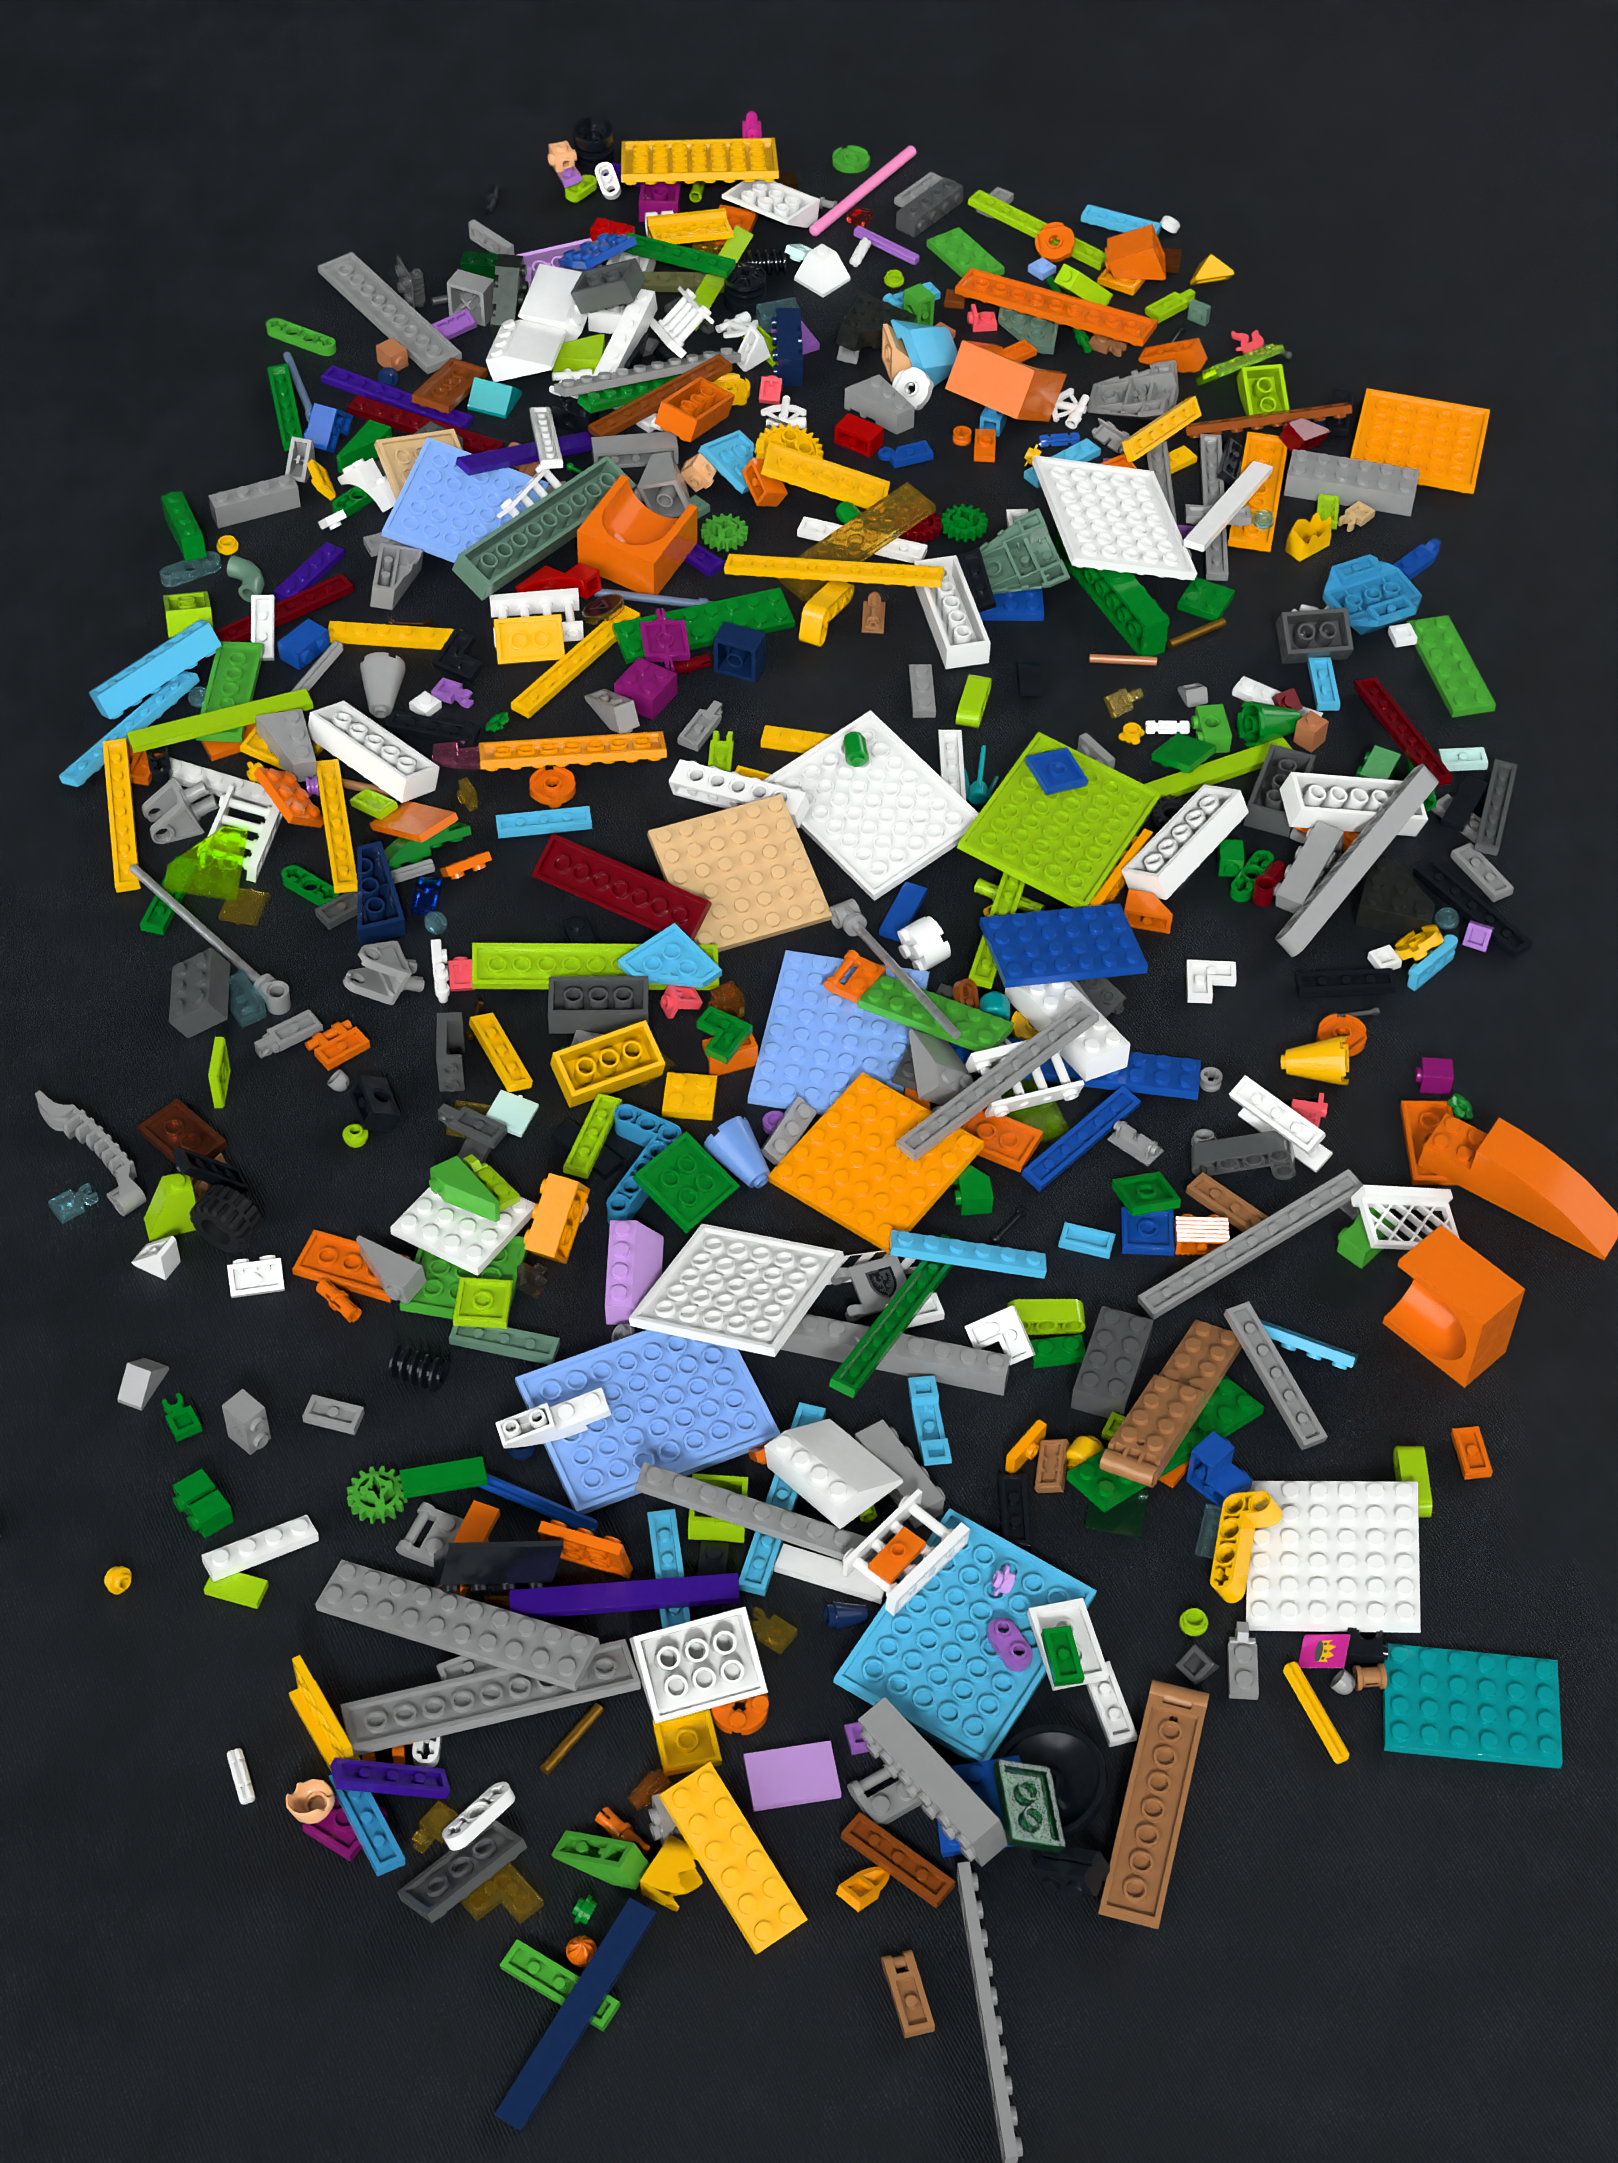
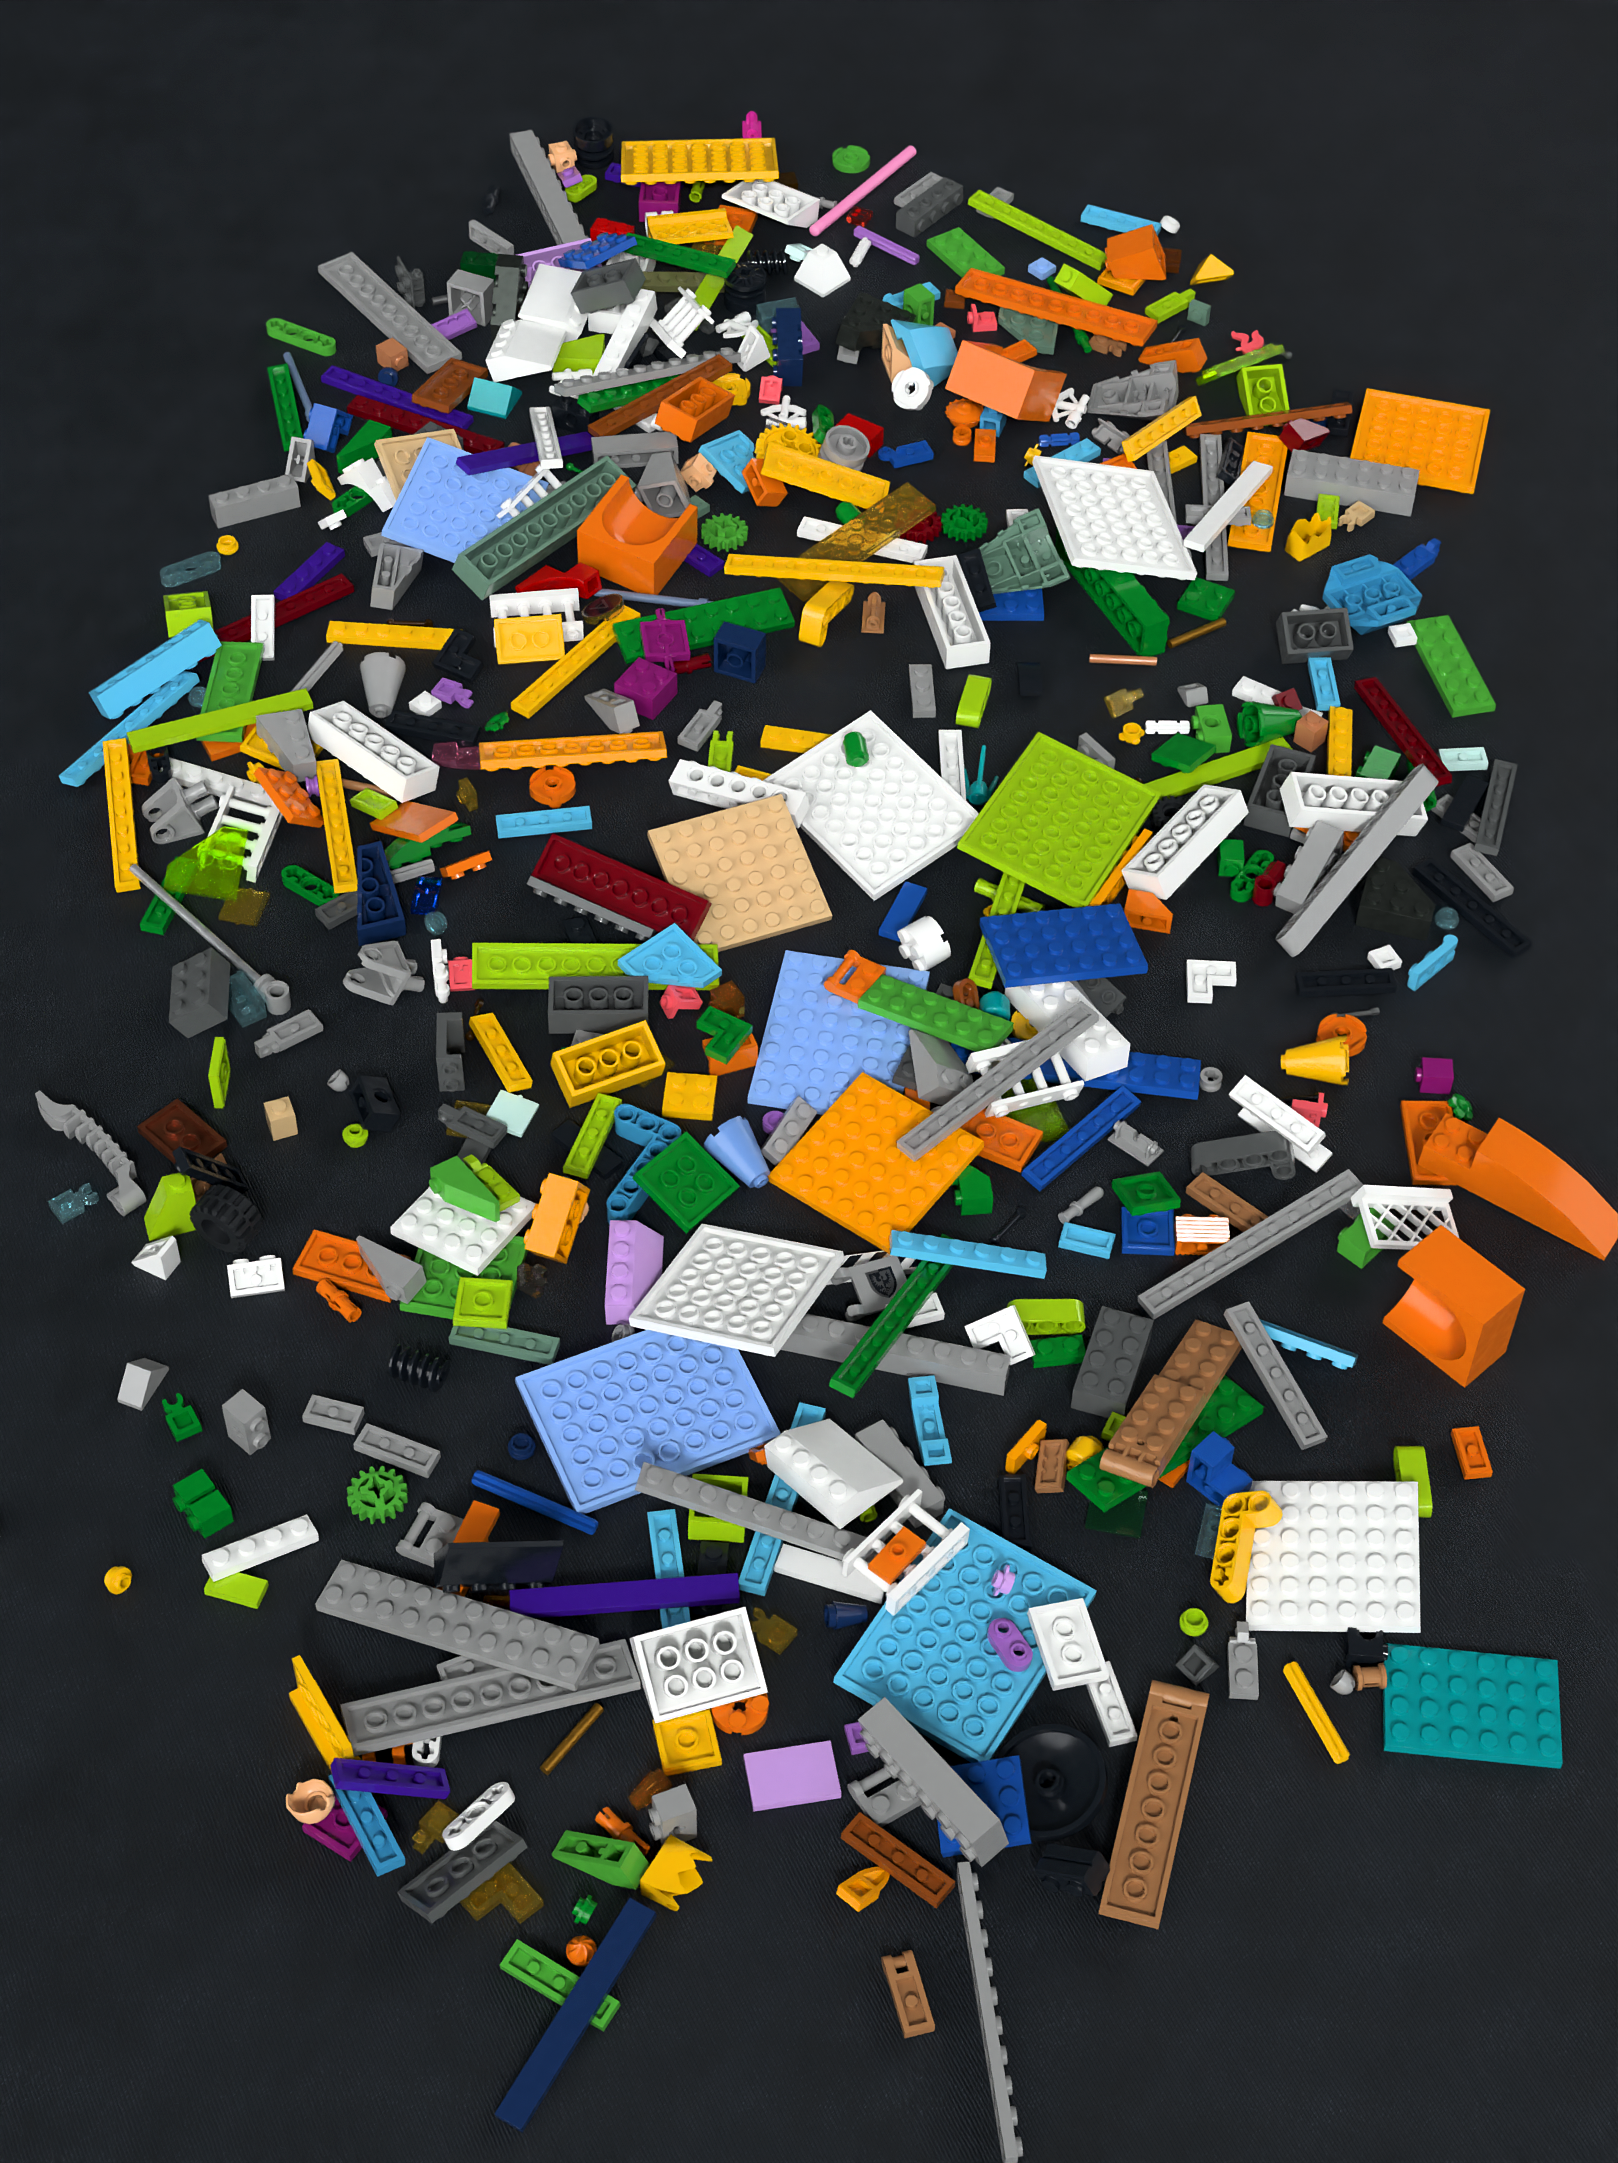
green brick [161,491,207,562] -> none
sand green cylinder [227,555,265,603] -> none
white axle [227,1748,256,1805] -> none
blue brick [277,618,330,670] -> none
orange plate [305,1019,371,1071] -> none
green tile [399,1456,487,1499] -> none
white slope [496,1387,612,1448] -> none
orange plate [538,1520,633,1579] -> none
white plate [595,162,621,200] -> none
yellow plate [658,1762,808,1955] -> none
flat silver piece [829,899,961,1039] -> none
light grey wedge [844,374,915,435] -> none
lime plate [884,270,904,288] -> none
clear green plate [993,1759,1066,1853] -> none
blue tile [1025,748,1089,795] -> none
orange plate [1035,222,1075,262] -> none
green plate [1041,1625,1085,1687] -> none
light grey plate [1191,1129,1217,1146] -> none
dark pink sticker [1298,1634,1350,1668] -> none
yellow plate [1394,925,1444,961] -> none
medium lavender plate [1462,920,1494,952] -> none
none -> tan brick [264,1096,298,1141]
none -> light grey plate [353,1423,441,1478]
none -> light grey brick [510,130,588,245]
none -> plate [527,876,658,942]
none -> green beam [812,404,834,444]
none -> light grey wheel [818,425,870,472]
none -> orange piece [945,398,984,428]
none -> light grey piece [1058,1186,1104,1224]
none -> yellow plate [1326,706,1353,777]

